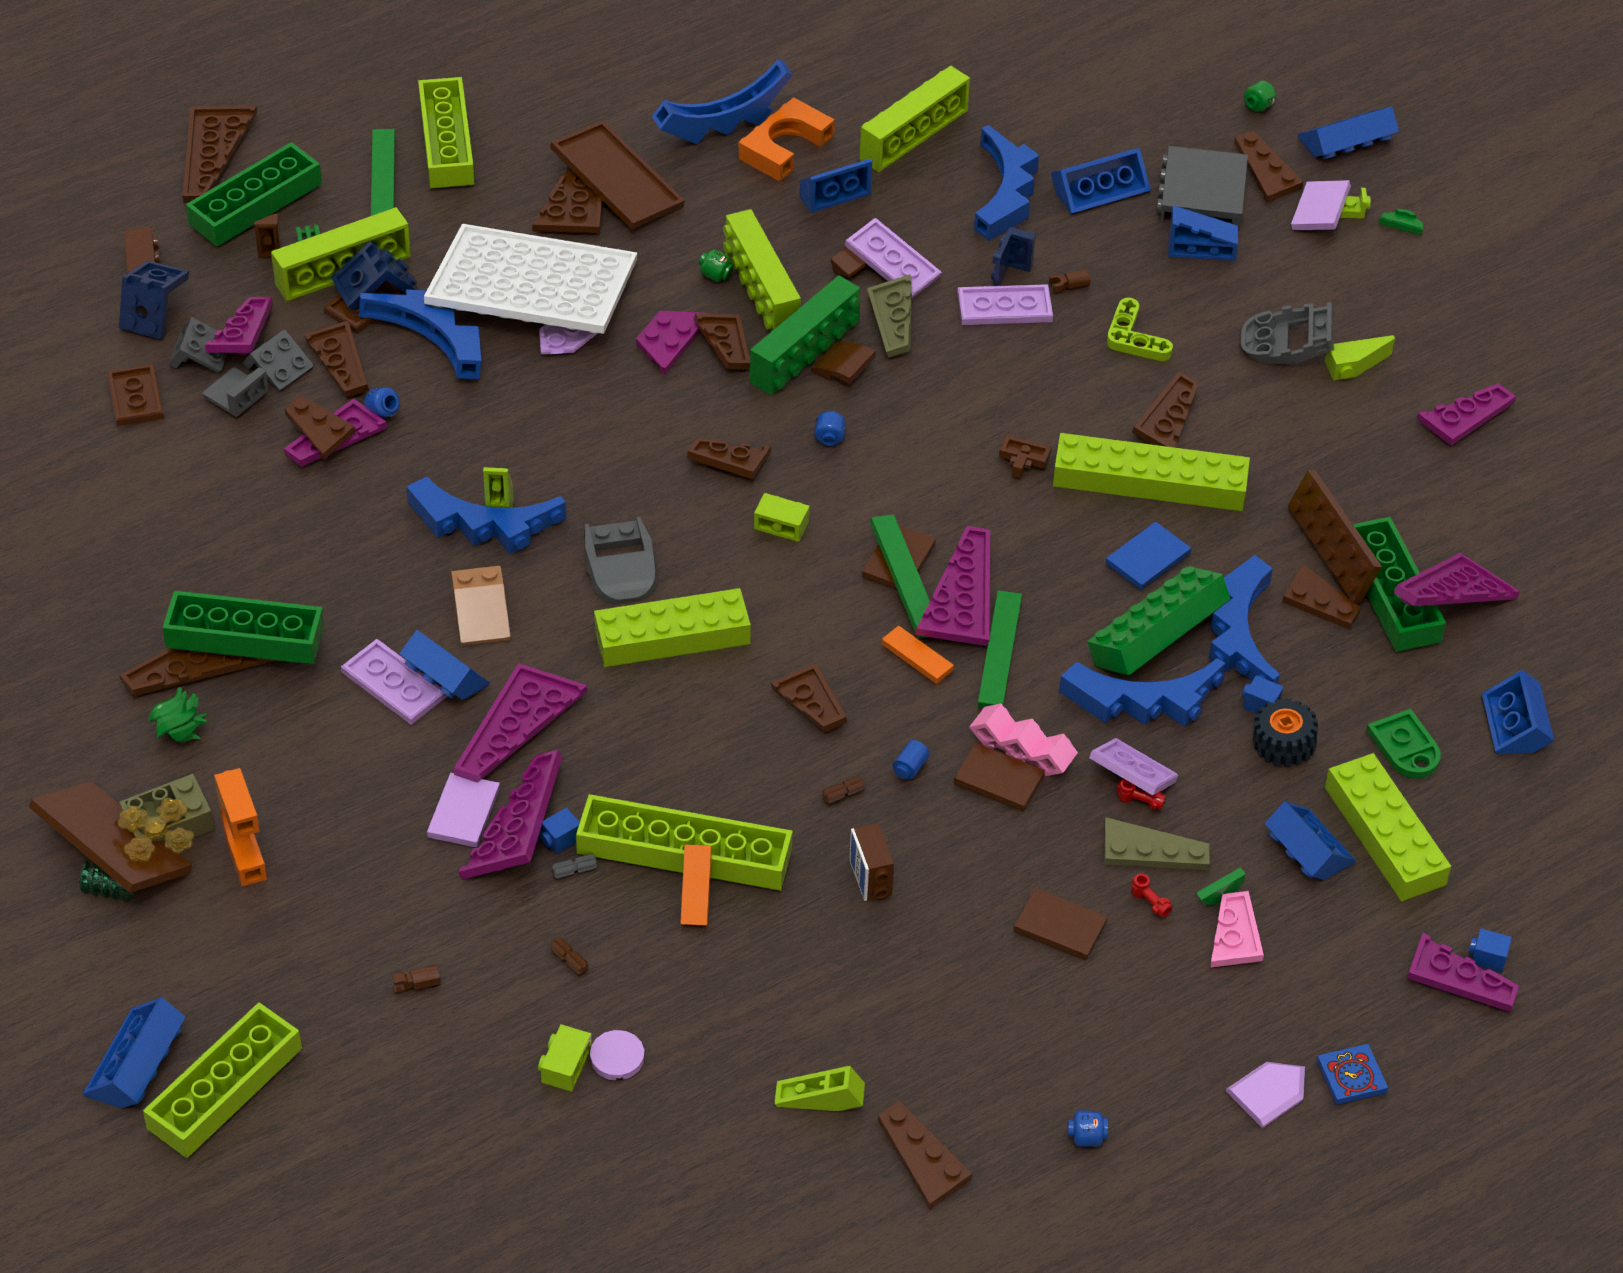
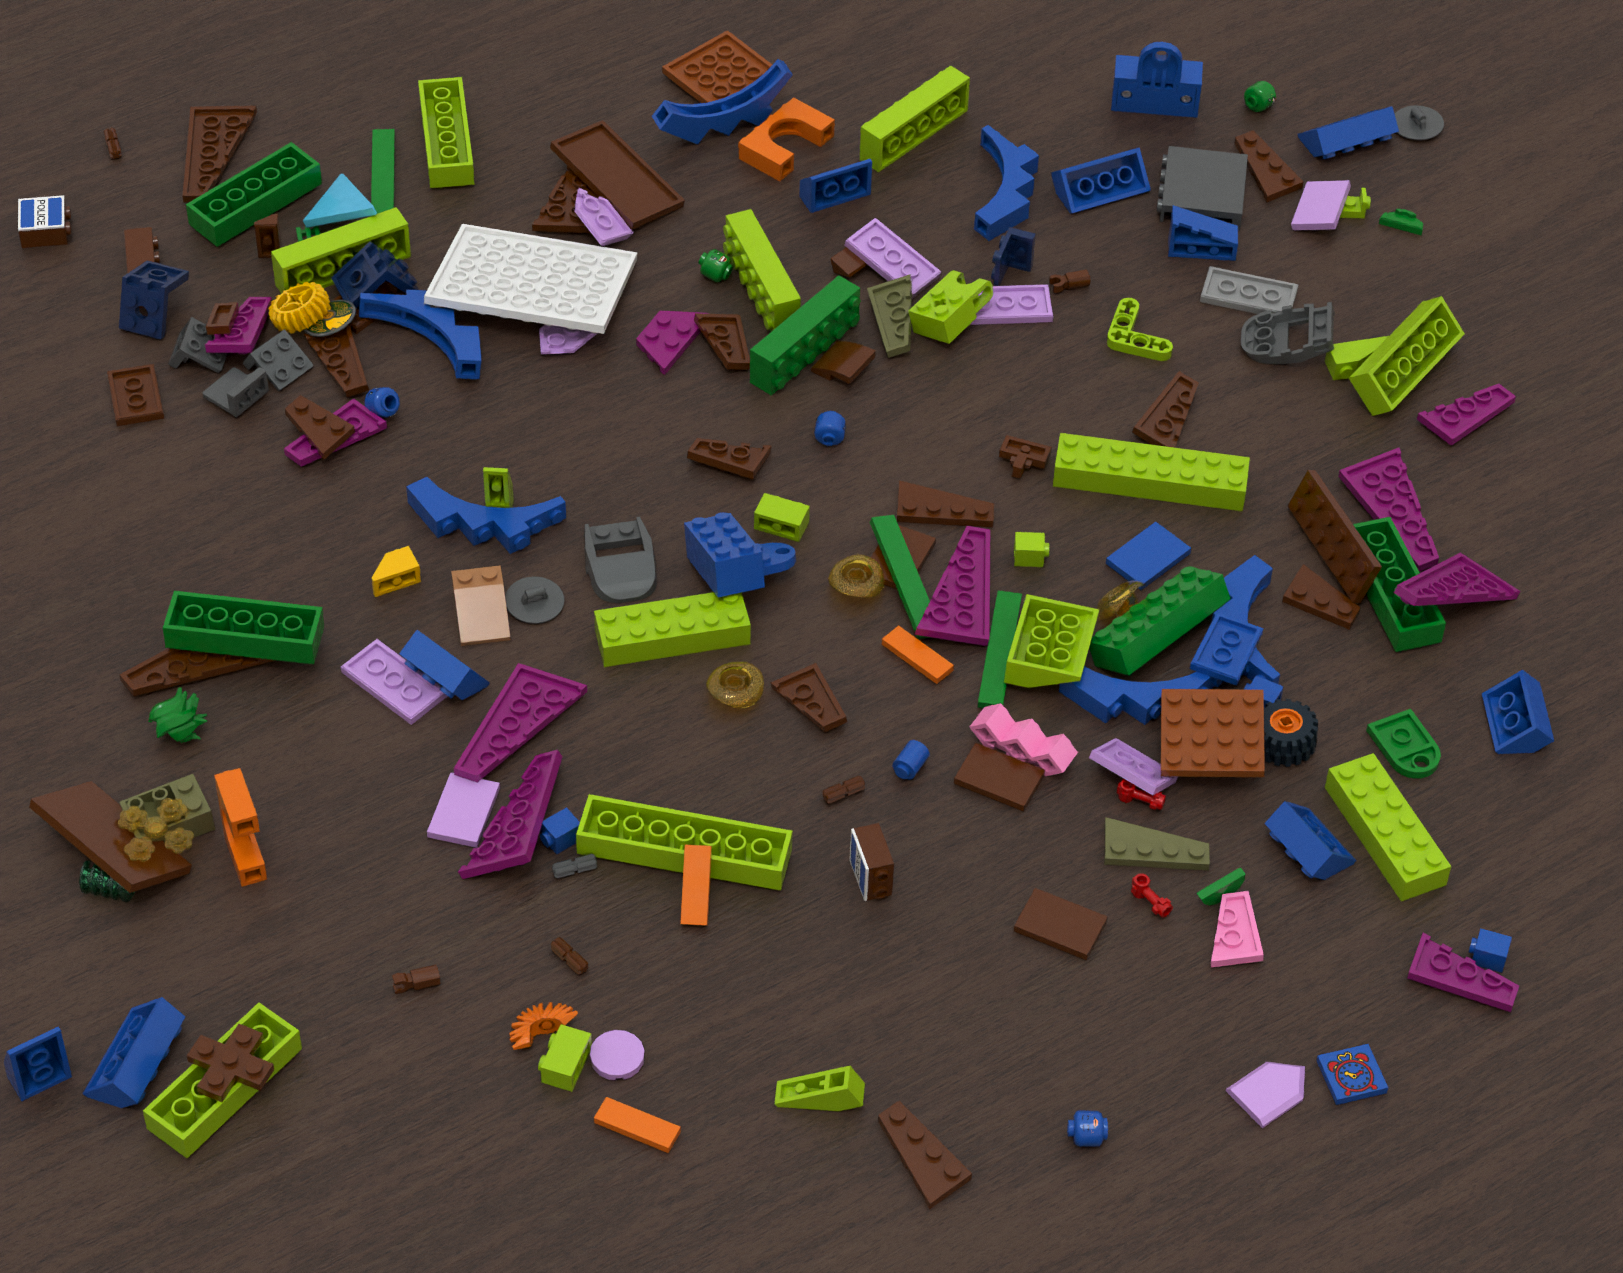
none -> blue slope [3,1026,72,1101]
none -> piece [18,196,71,248]
none -> reddish brown piece [104,127,122,159]
none -> reddish brown plate [187,1024,274,1102]
none -> reddish brown tile [206,302,239,335]
none -> yellow gear [268,281,331,334]
none -> medium azure tile [303,174,377,227]
none -> shield [304,300,356,337]
none -> yellow slope [372,546,421,597]
none -> dark grey shield [505,576,564,624]
none -> orange hair [509,1002,578,1050]
none -> lavender tile [574,188,633,246]
none -> orange tile [594,1097,681,1153]
none -> dark orange plate [662,30,772,103]
none -> blue brick [684,512,796,598]
none -> clear yellow hat [706,662,764,709]
none -> clear yellow hat [828,554,885,598]
none -> reddish brown wing [897,480,994,528]
none -> lime brick [908,270,993,344]
none -> lime slope [1004,594,1099,688]
none -> lime brick [1014,532,1049,567]
none -> clear yellow hat [1097,580,1145,619]
none -> blue brick [1111,42,1203,118]
none -> dark orange plate [1161,689,1265,777]
none -> blue tile [1190,612,1264,686]
none -> light grey tile [1200,266,1299,314]
none -> magenta wing [1338,448,1439,571]
none -> lime brick [1349,296,1465,416]
none -> dark grey shield [1395,105,1444,140]

